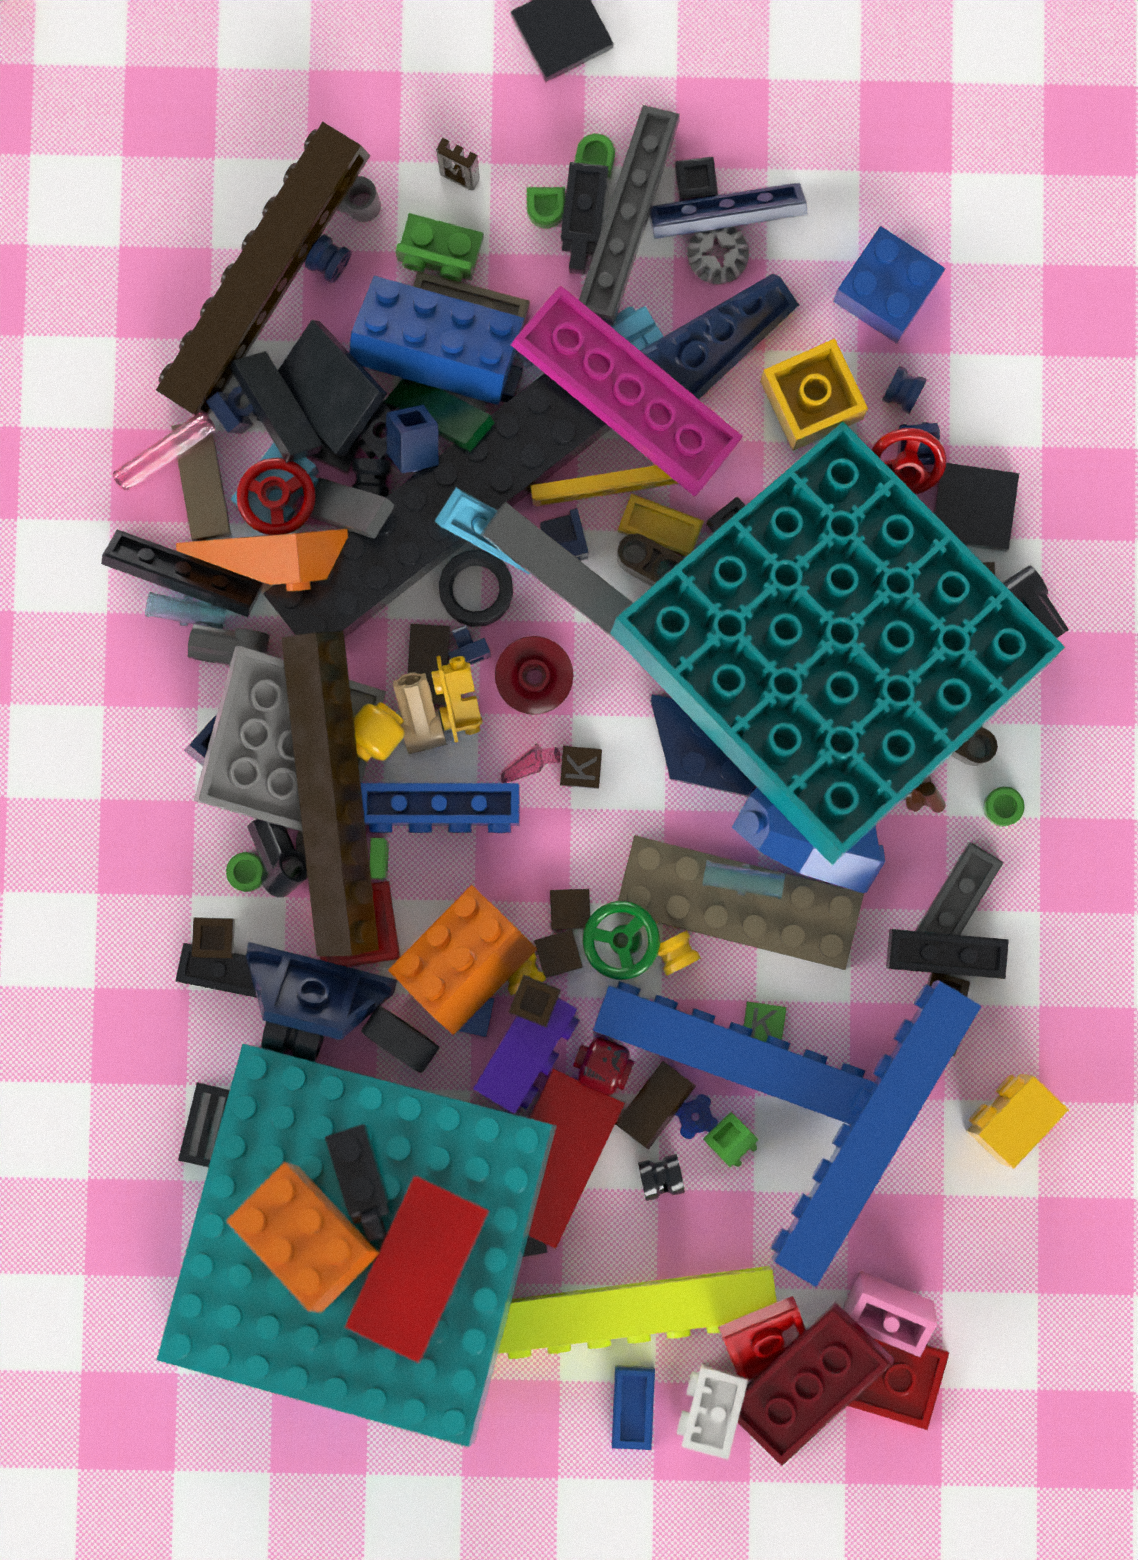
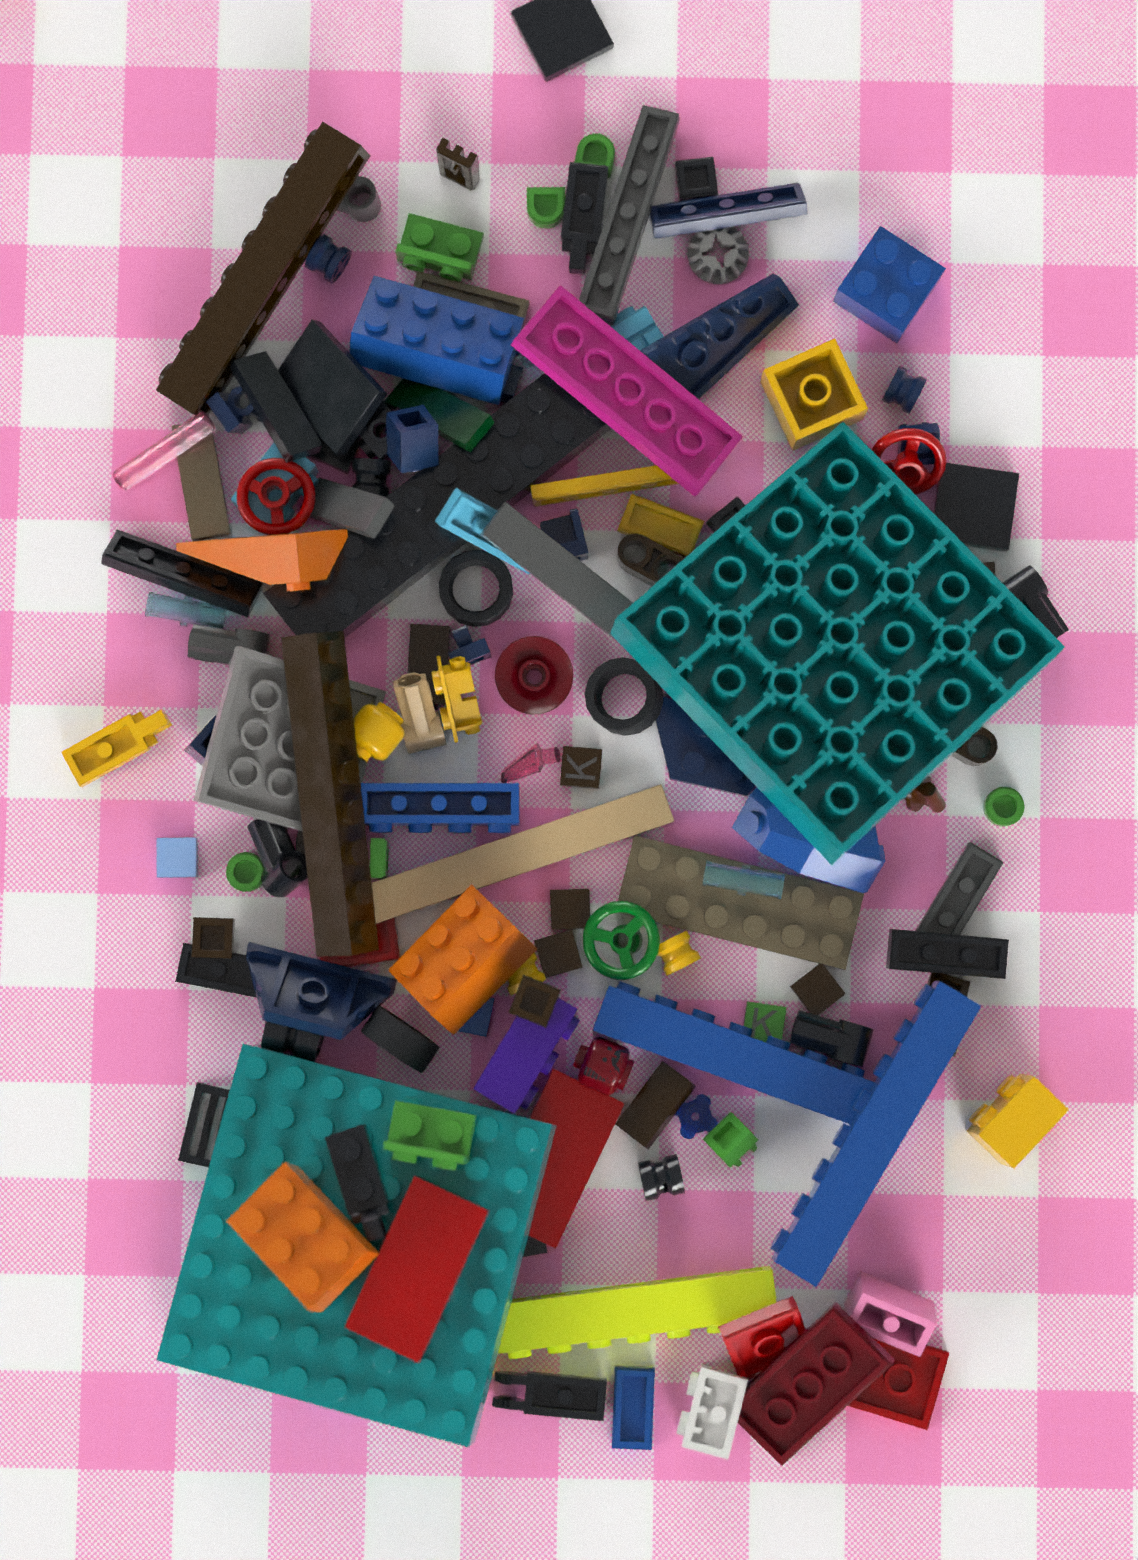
none -> yellow hinge [61,710,172,787]
none -> light blue tile [156,837,198,878]
none -> tan tile [372,784,674,924]
none -> bright green bracket [383,1101,477,1171]
none -> black hinge [492,1371,607,1421]
none -> black tyre [584,657,664,736]
none -> dark brown tile [789,964,846,1016]
none -> black piece [789,1010,874,1068]

